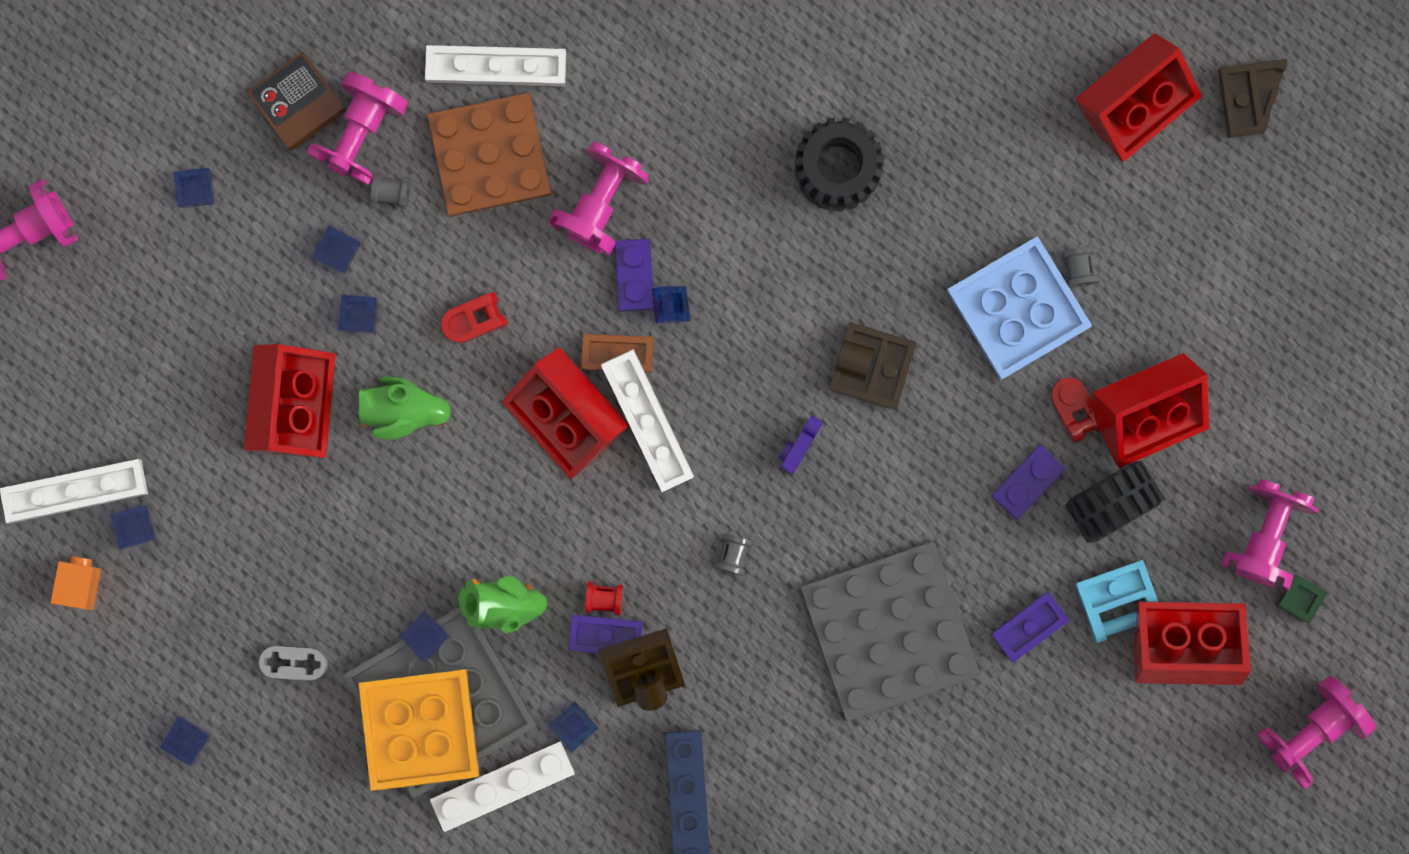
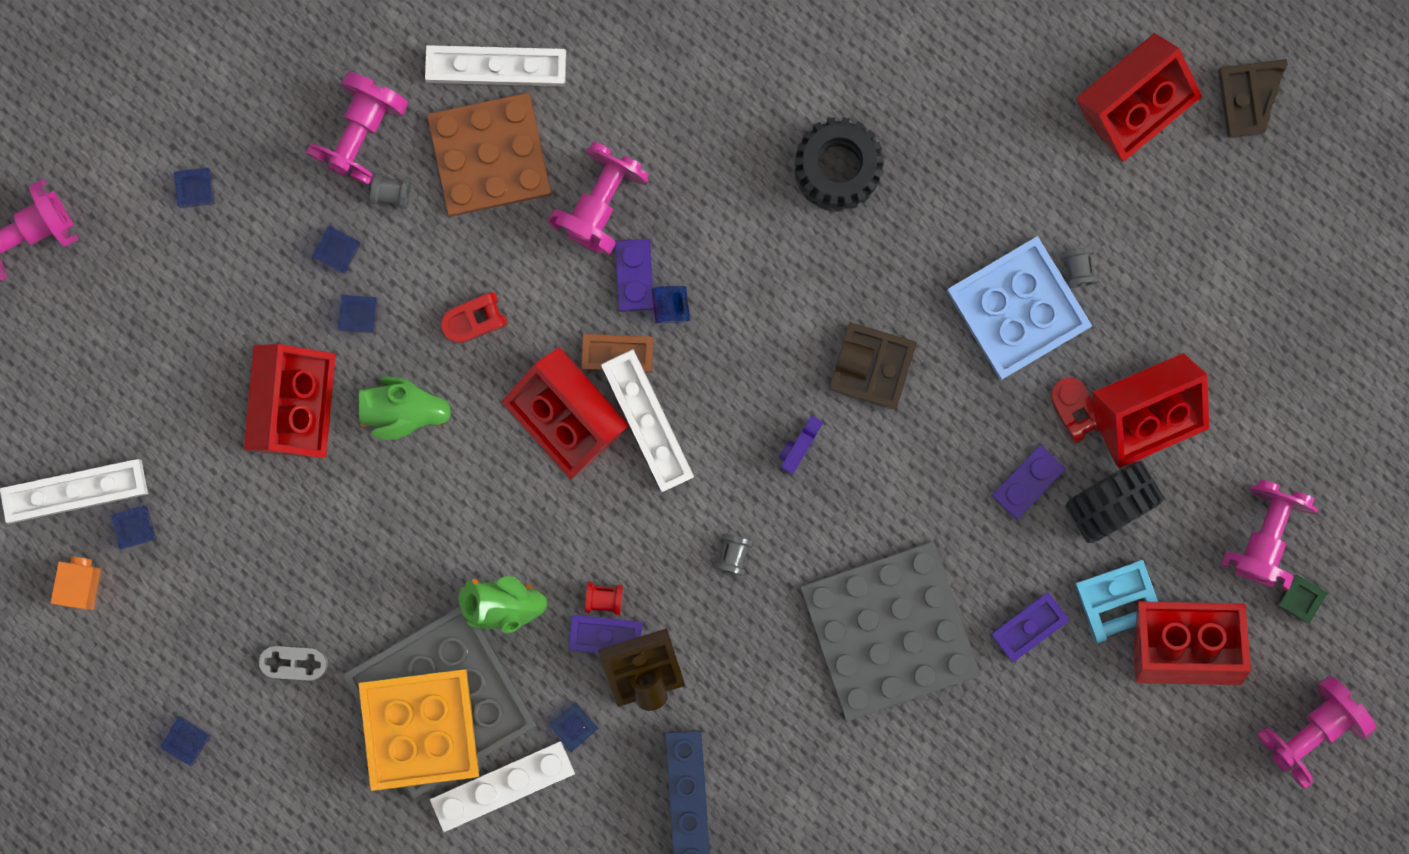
slope [247,52,347,152] -> none
clear blue plate [399,611,451,662] -> none

